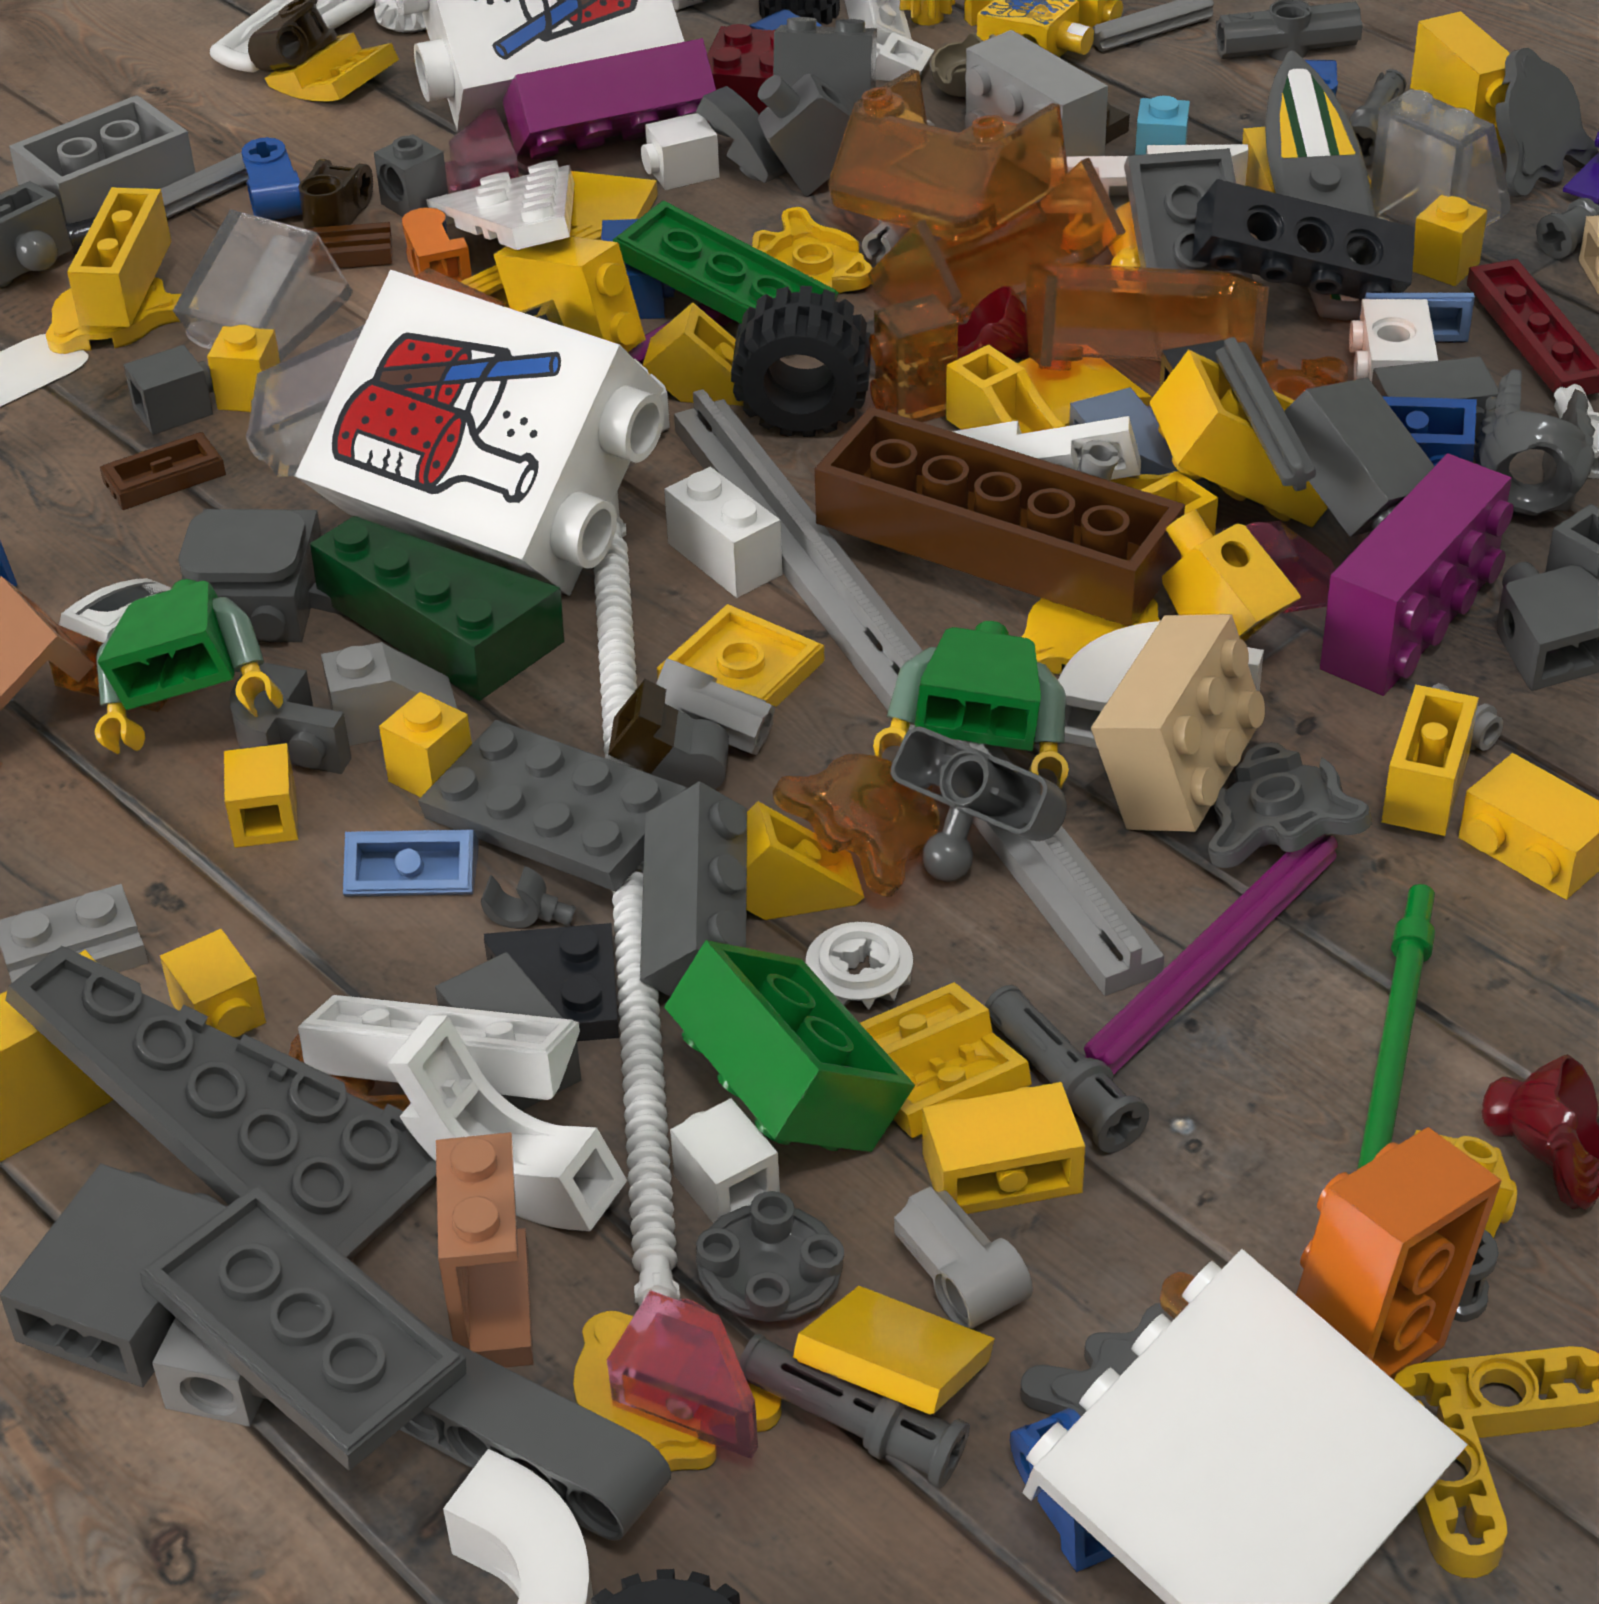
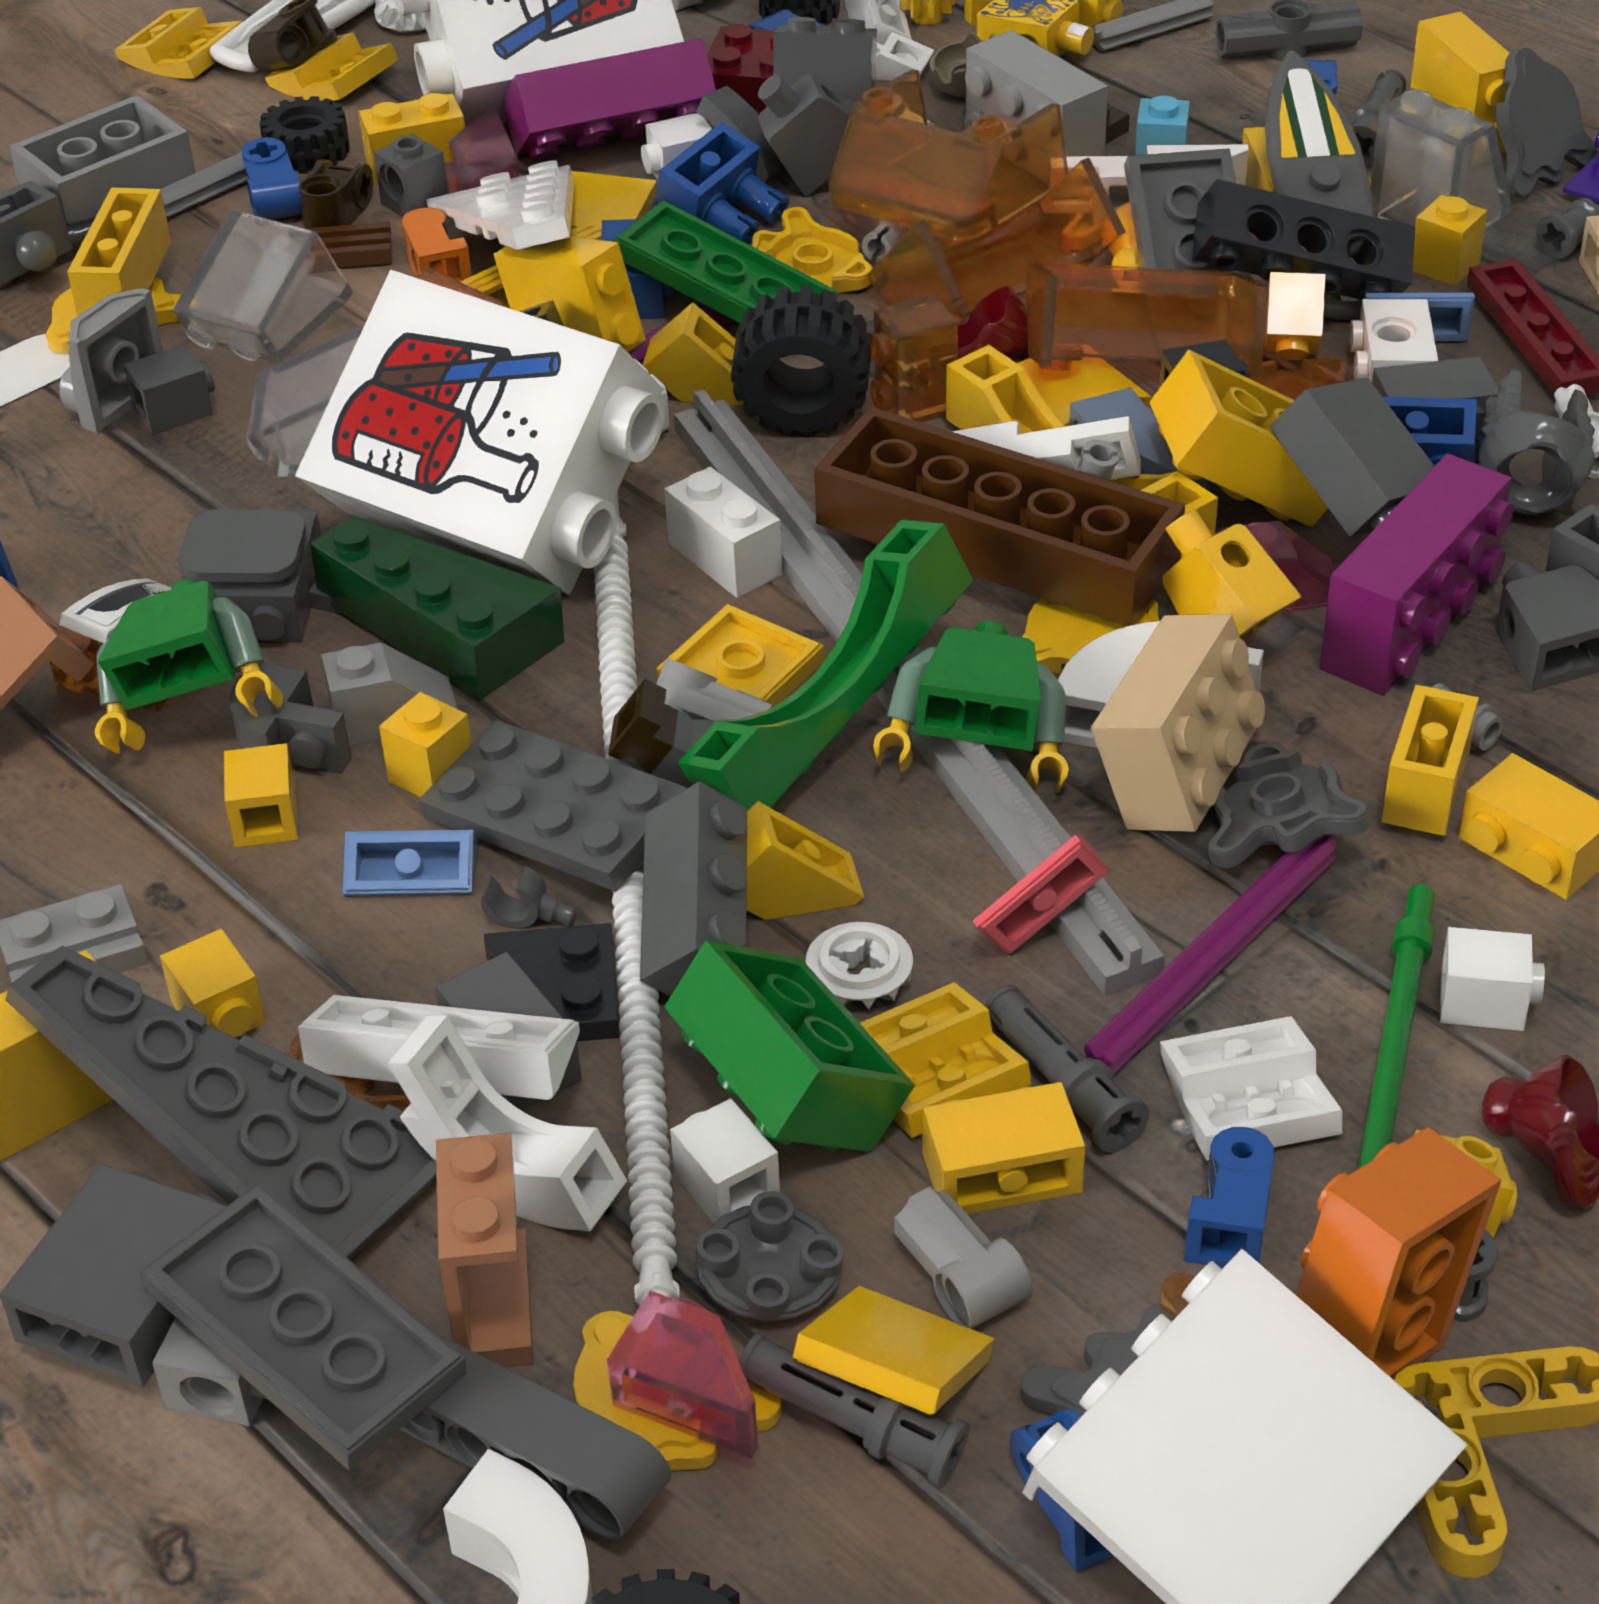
reddish brown tile [100,432,226,510] -> none
yellow brick [207,325,284,413] -> none
clear orange tile [772,753,940,897] -> none
dark grey piece [891,727,1067,882] -> none
dark grey axle [1215,337,1316,491] -> none
none -> light grey slope [59,288,163,434]
none -> yellow slope [114,7,242,79]
none -> black tyre [259,96,350,174]
none -> yellow brick [358,93,470,185]
none -> blue brick [654,122,789,244]
none -> green arch [678,520,973,811]
none -> coral slope [973,835,1110,955]
none -> white slope [1160,1016,1342,1161]
none -> blue leg [1184,1127,1274,1268]
none -> slope [1264,272,1325,360]
none -> white brick [1440,927,1545,1031]

